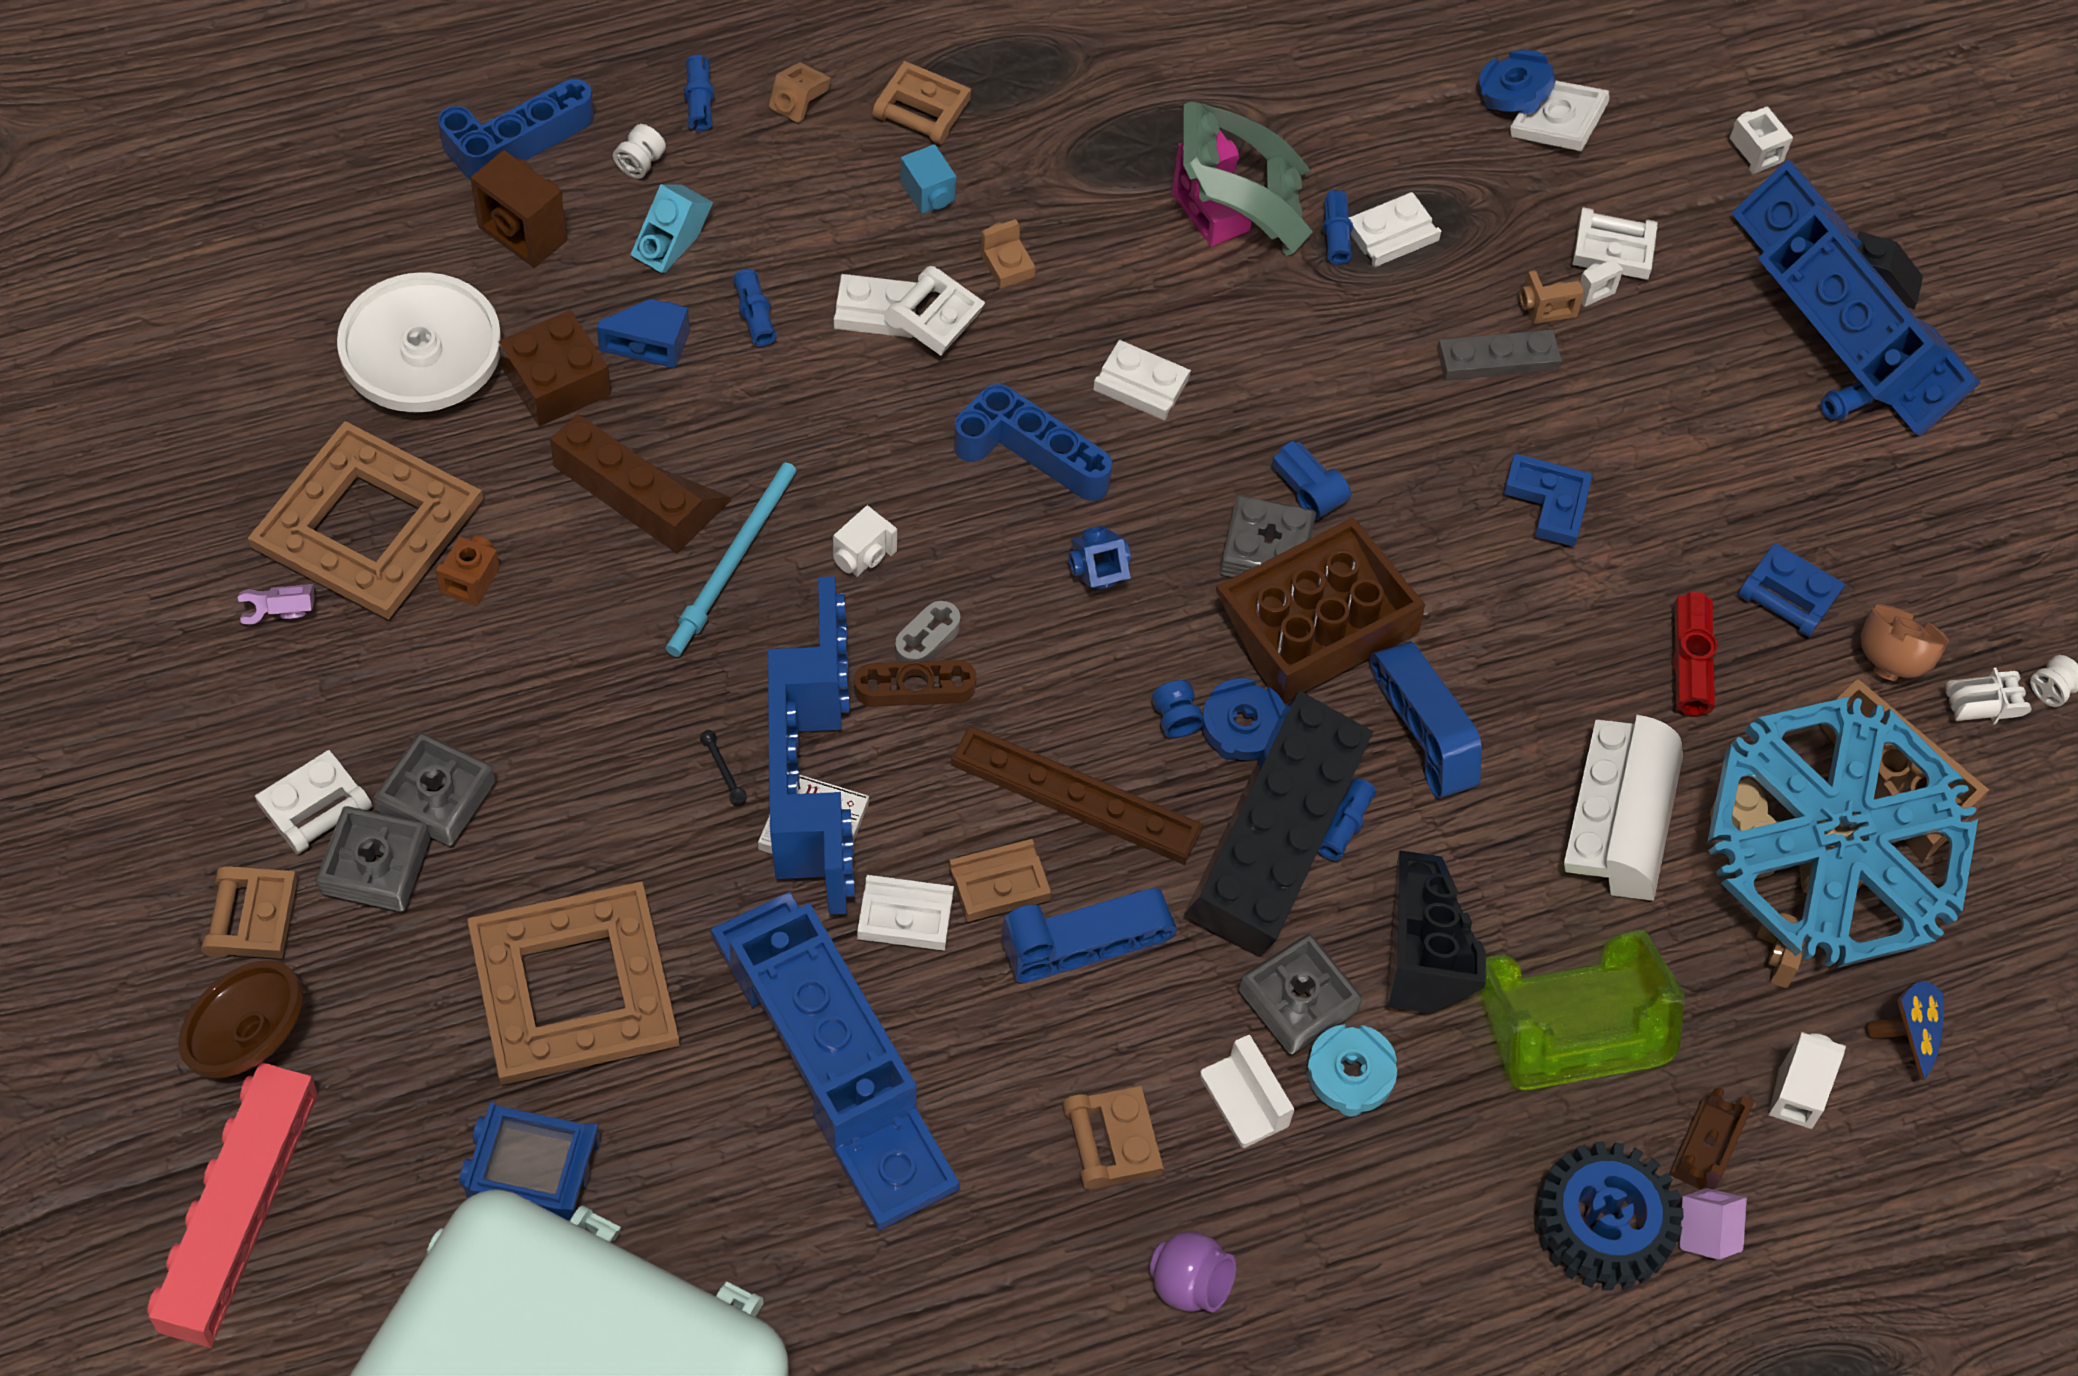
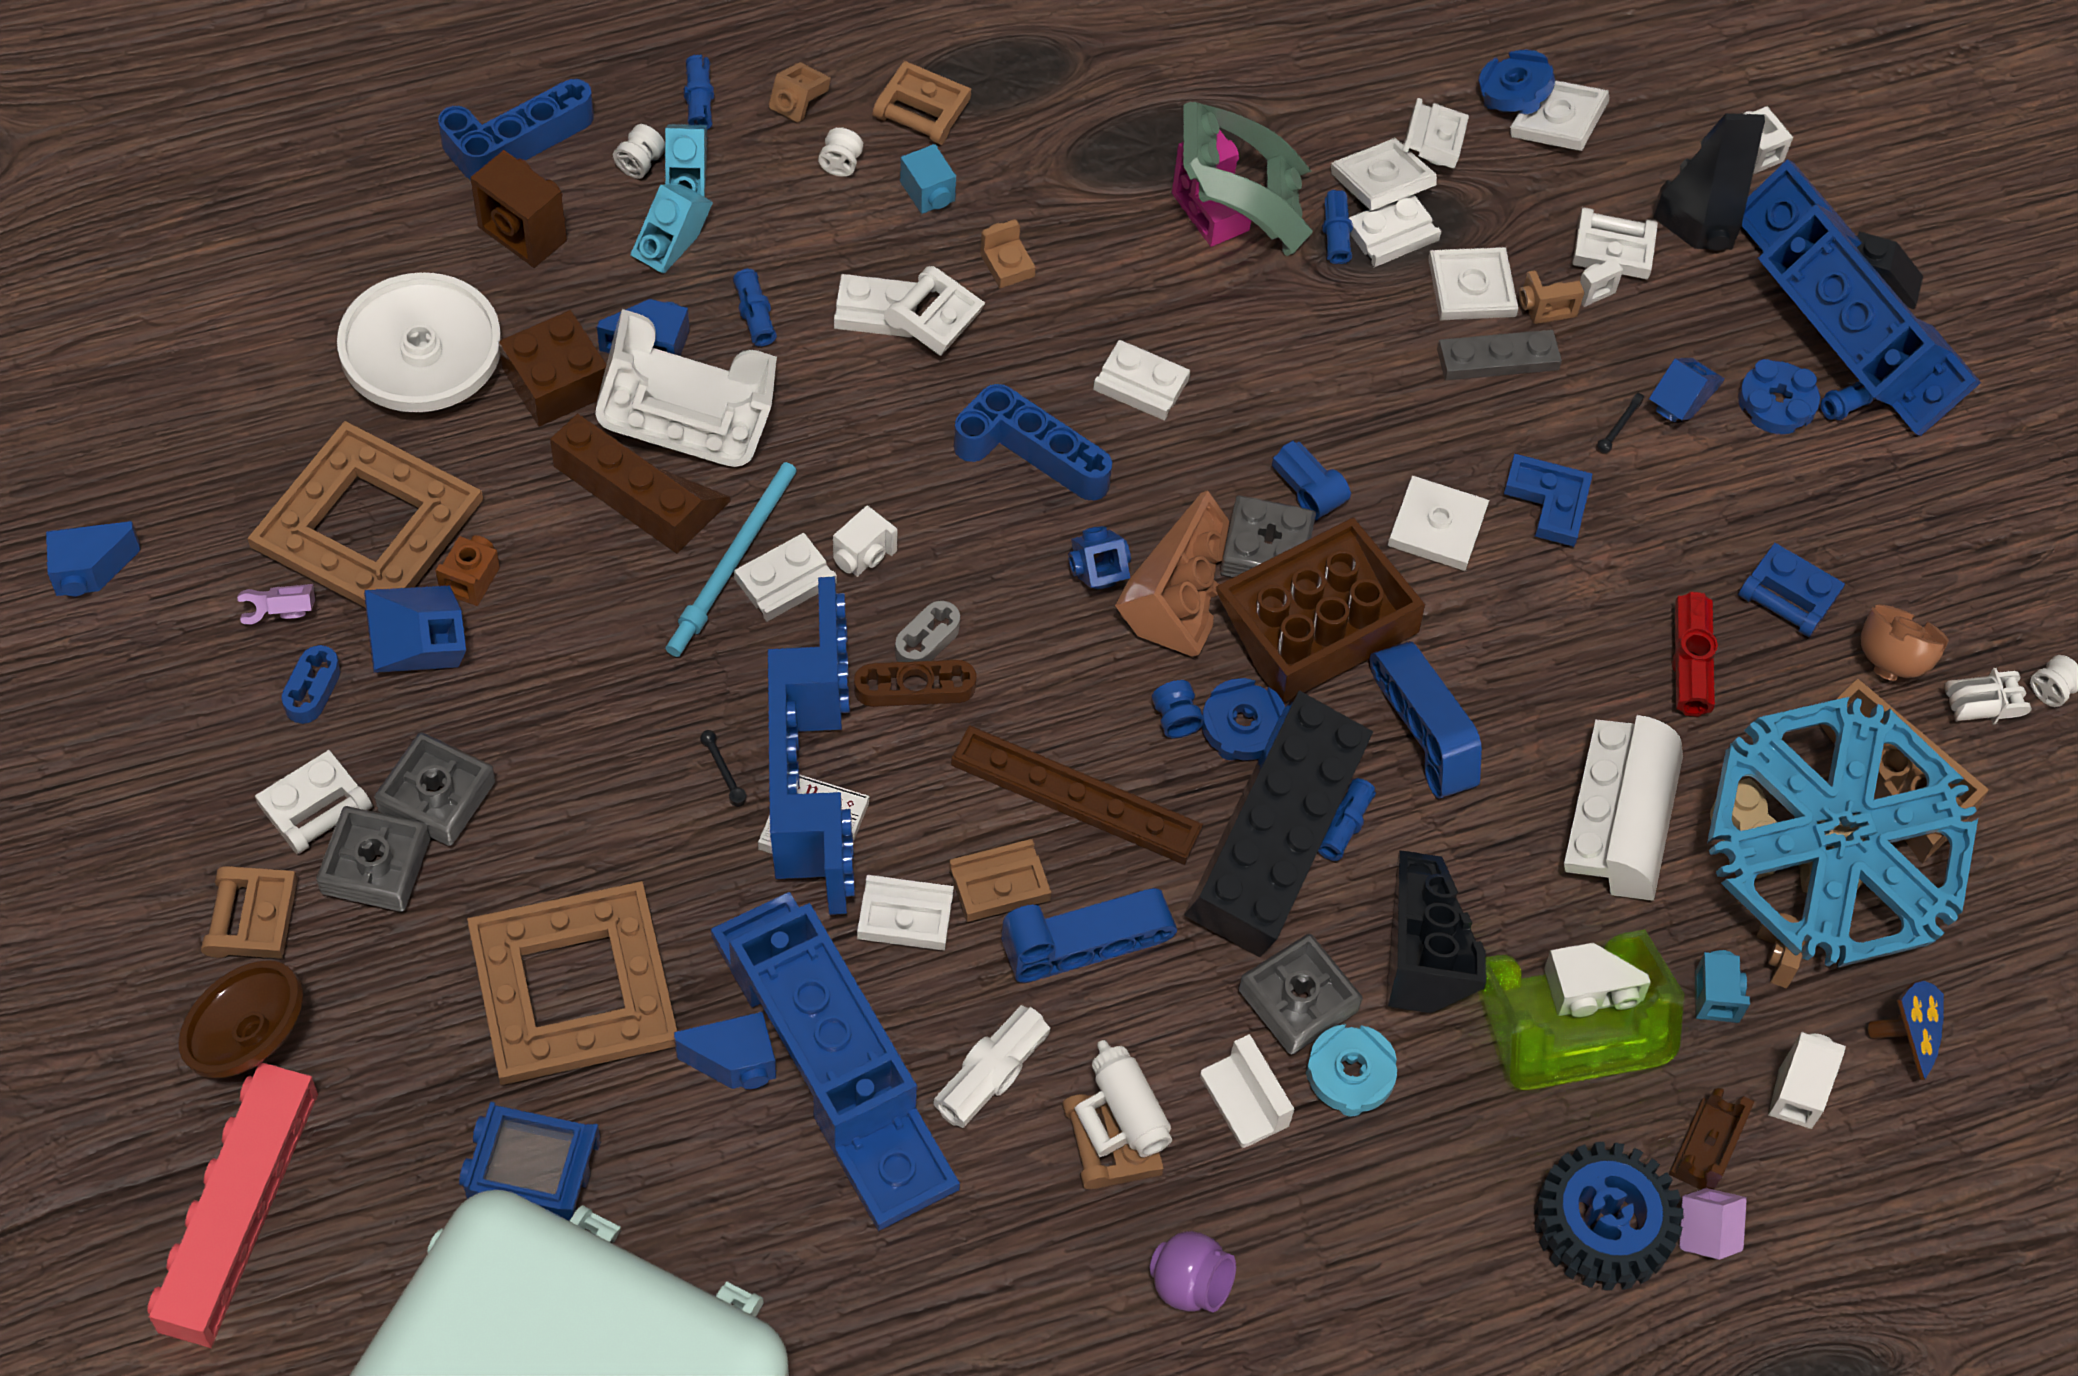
none -> blue slope [46,521,140,596]
none -> blue beam [281,645,341,724]
none -> blue slope [364,586,466,673]
none -> white windscreen [595,309,777,467]
none -> medium azure slope [665,124,707,197]
none -> blue slope [674,1012,776,1089]
none -> white plate [734,533,837,622]
none -> white wheel [818,128,863,176]
none -> white piece [934,1005,1050,1128]
none -> white piece [1074,1040,1172,1157]
none -> nougat wedge [1115,490,1229,657]
none -> white tile [1331,138,1436,211]
none -> white plate [1388,475,1489,571]
none -> white plate [1402,98,1469,169]
none -> white tile [1428,247,1518,320]
none -> white slope [1544,943,1651,1017]
none -> black hinge [1597,392,1645,454]
none -> blue slope [1649,358,1725,422]
none -> black wedge [1652,113,1765,251]
none -> dark azure brick [1695,950,1750,1023]
none -> blue plate [1738,359,1820,434]

